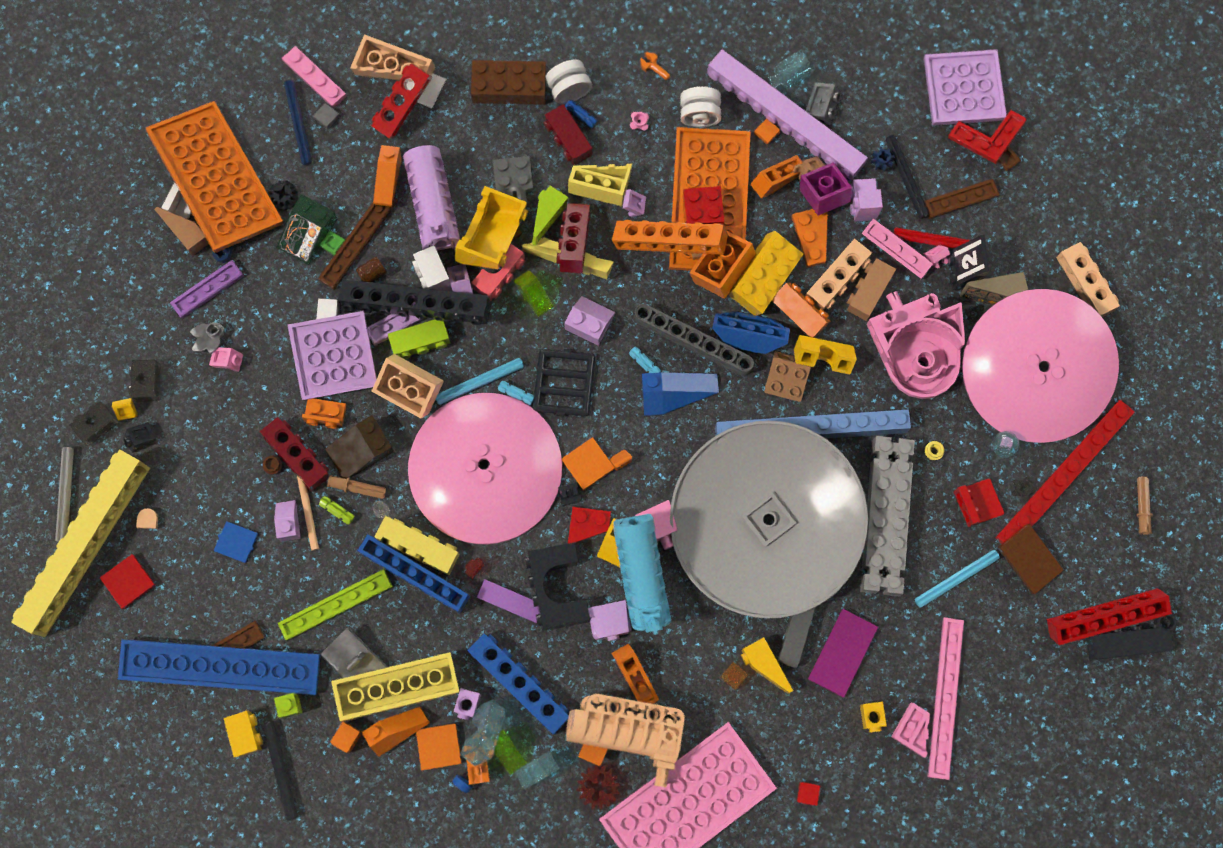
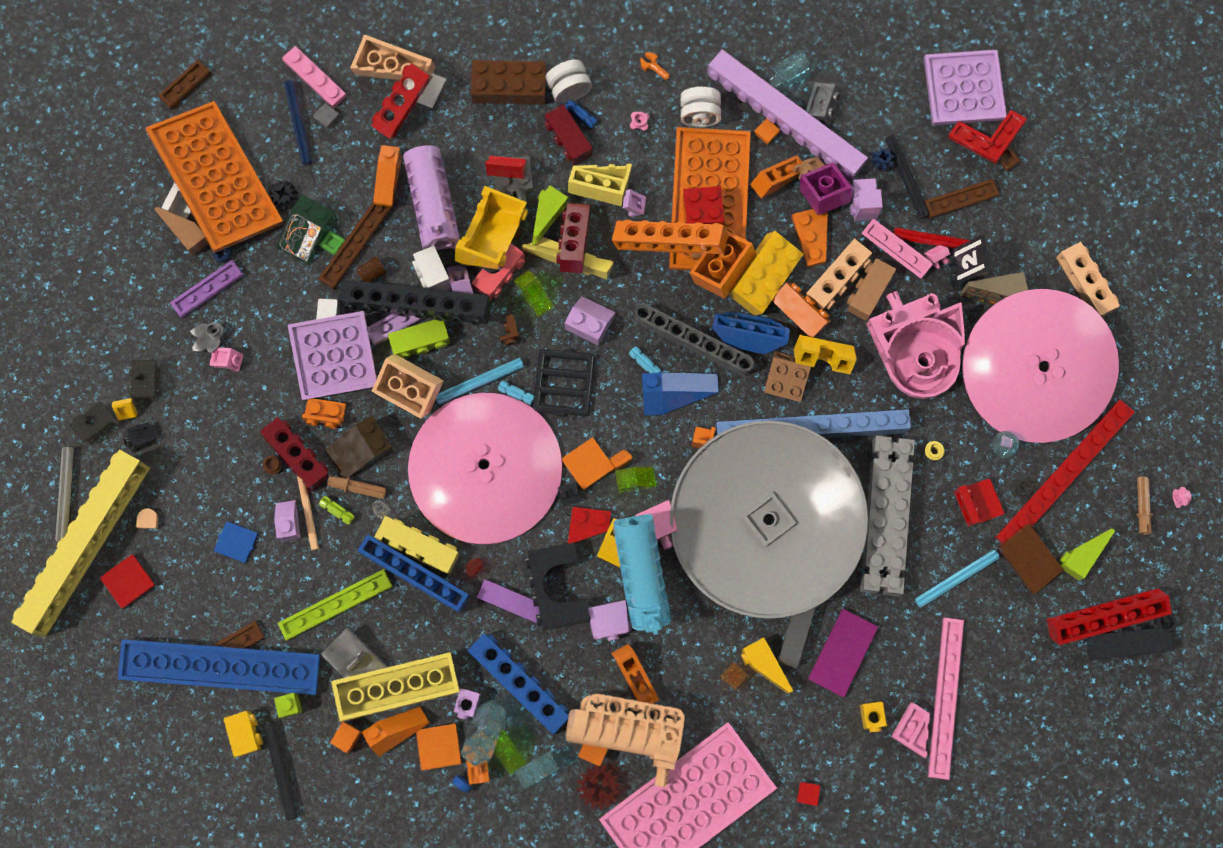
none -> reddish brown tile [158,59,212,110]
none -> red panel [485,156,526,179]
none -> reddish brown bracket [500,314,520,346]
none -> clear neon green slope [615,467,656,493]
none -> orange panel [692,427,715,448]
none -> lime slope [1060,529,1115,581]
none -> bright pink plate [1173,487,1191,508]

